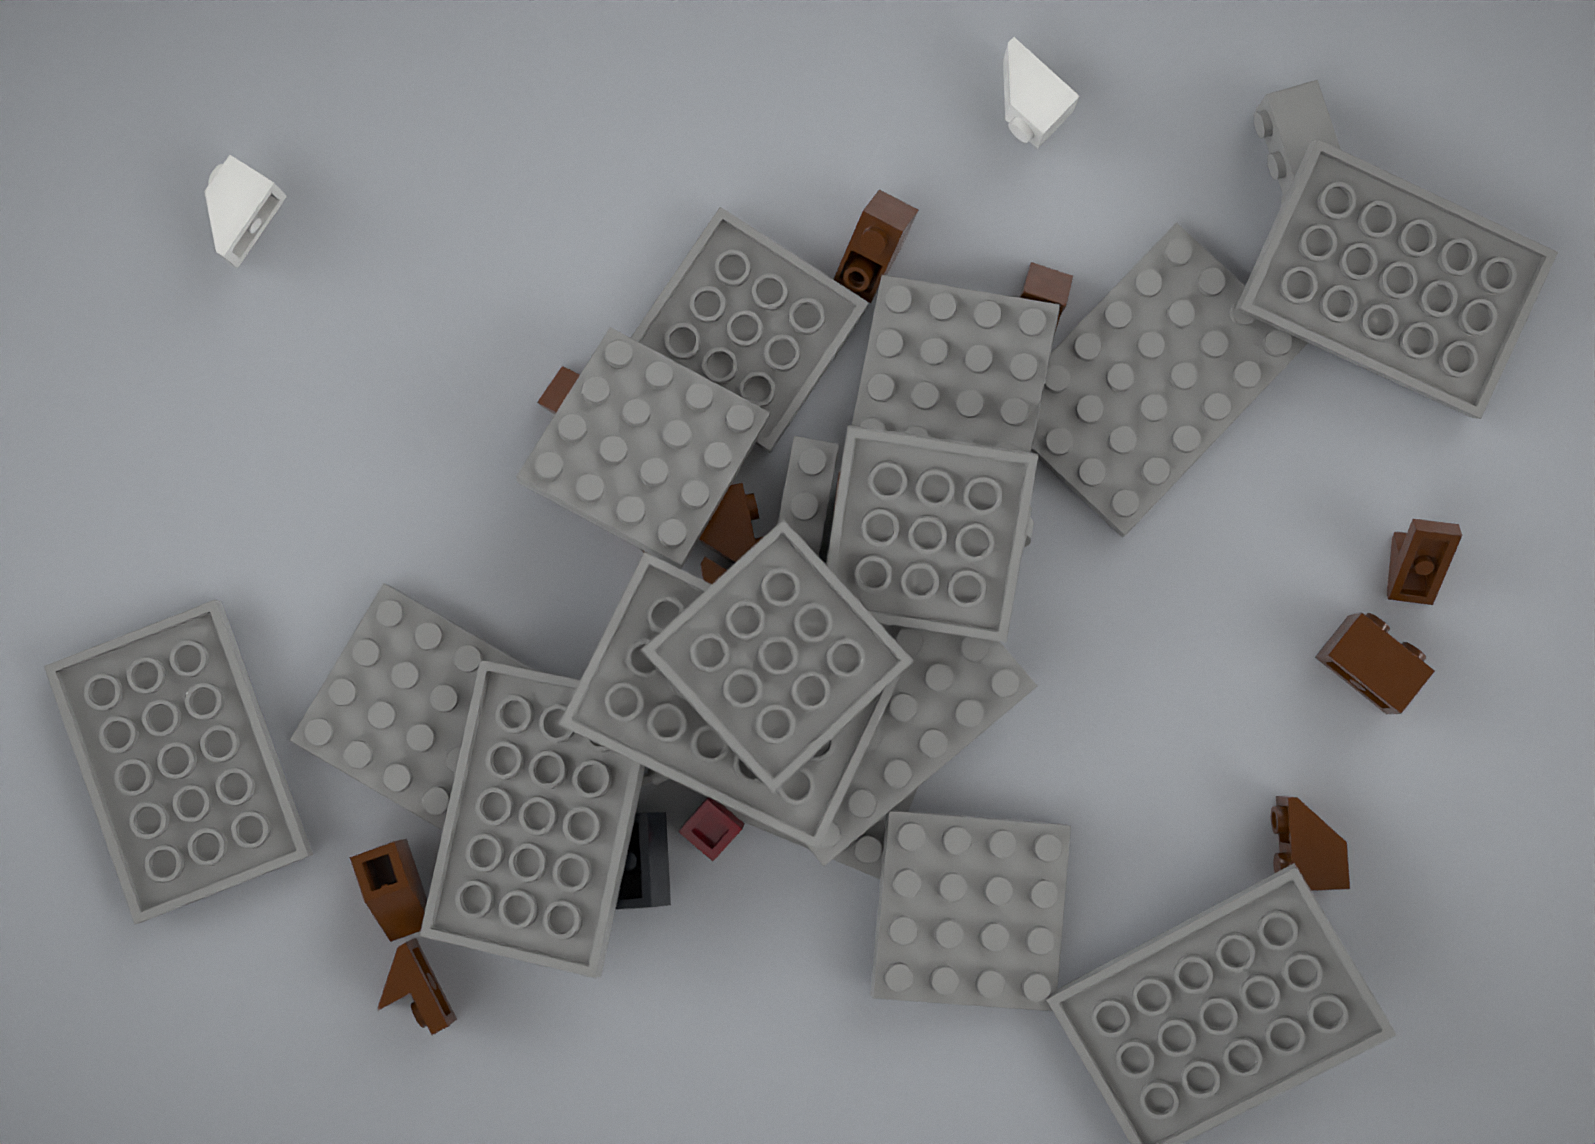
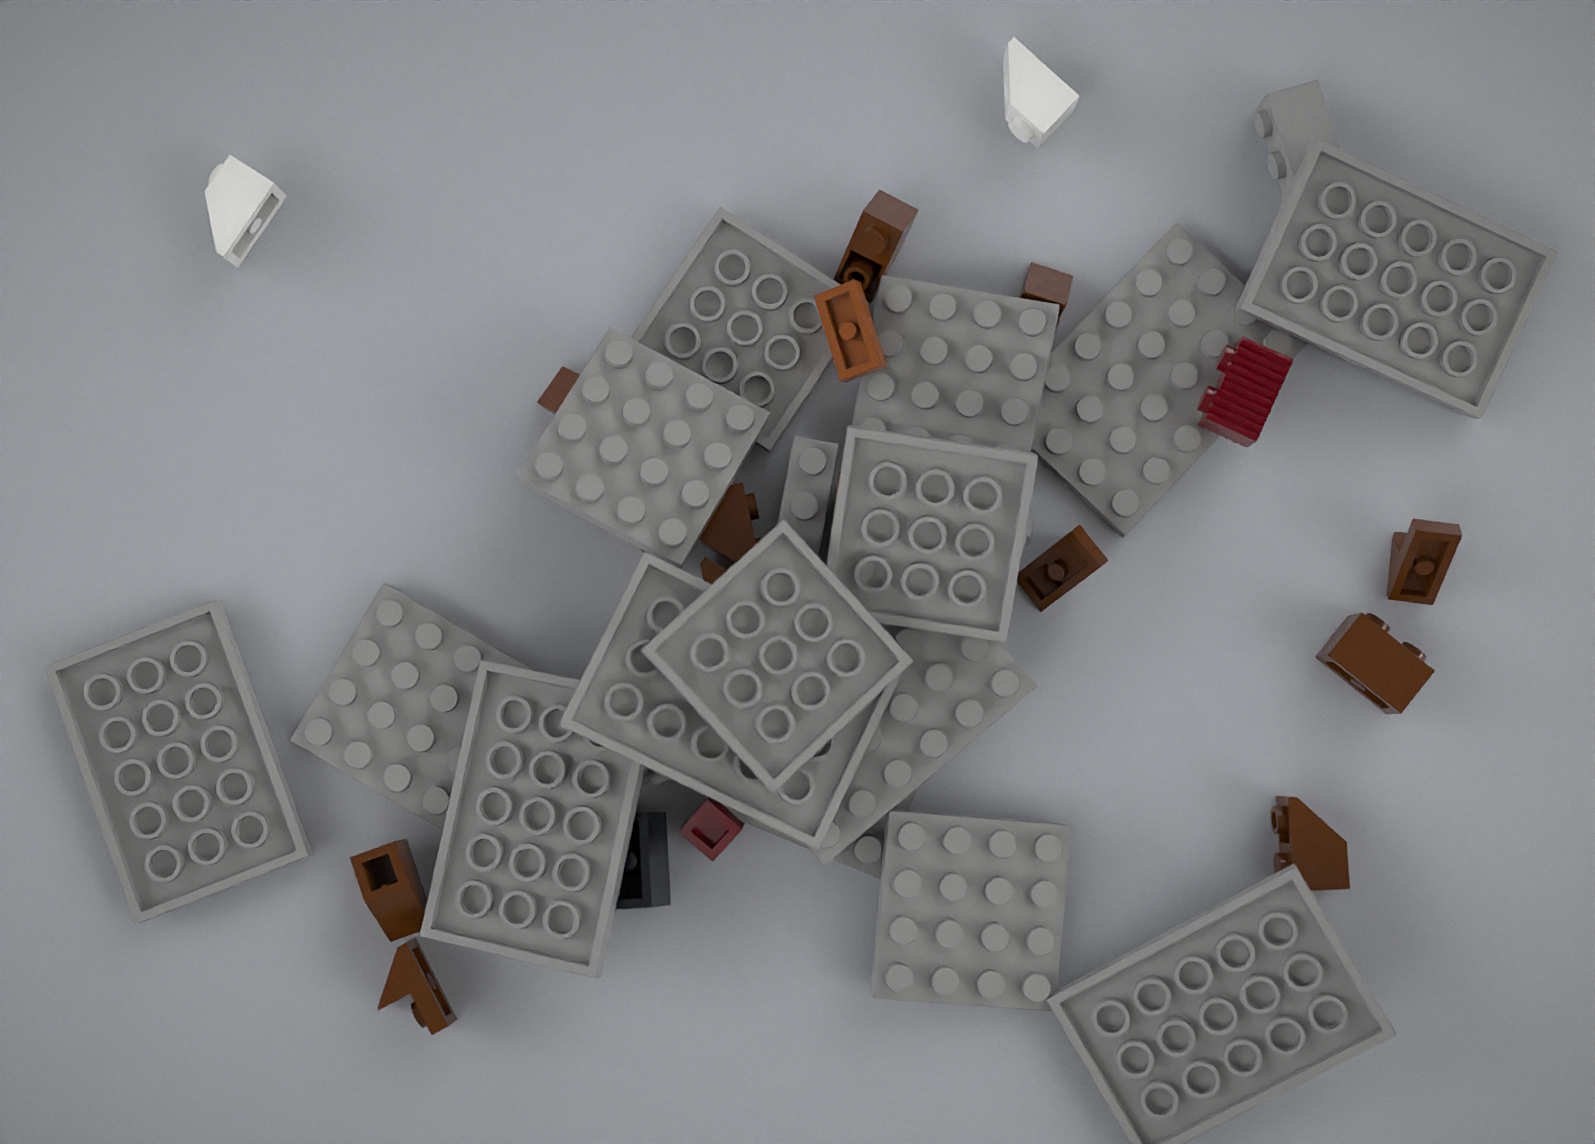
none -> dark orange plate [814,280,887,383]
none -> reddish brown slope [1017,525,1109,612]
none -> dark red brick [1196,336,1294,447]

